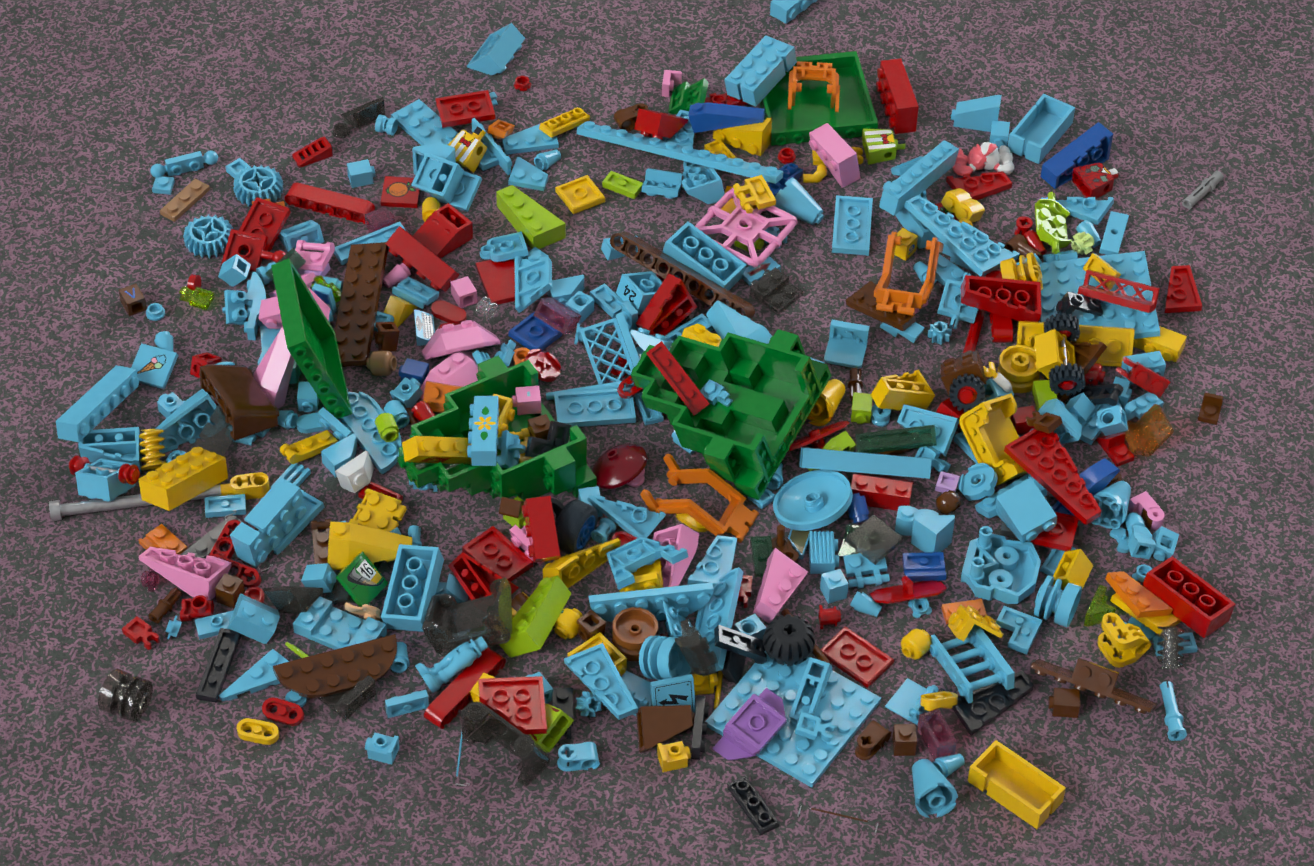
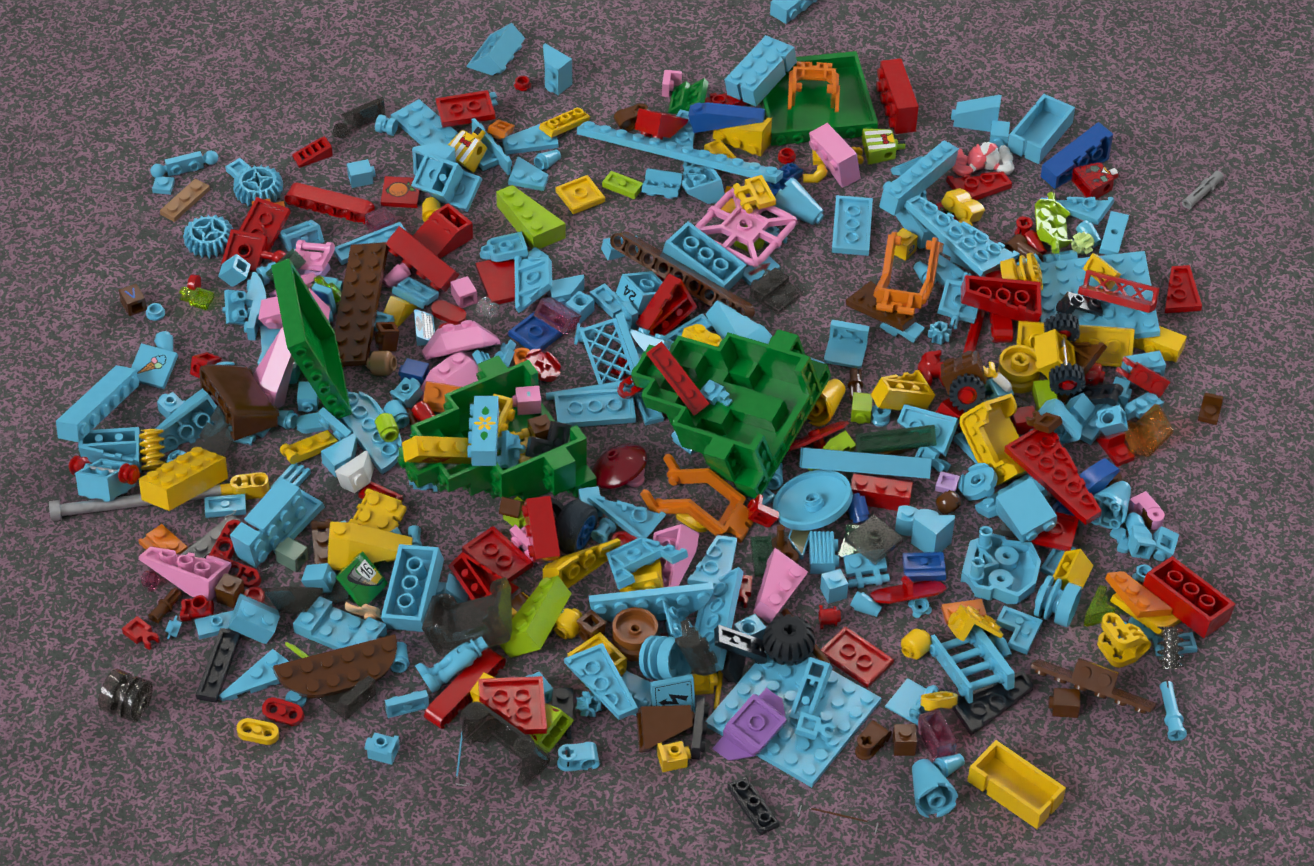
none -> sand green brick [275,537,308,572]
none -> medium azure slope [543,43,572,95]
none -> red bracket [747,494,779,527]
none -> red animal [918,350,945,387]
none -> medium azure arm [988,634,1012,658]

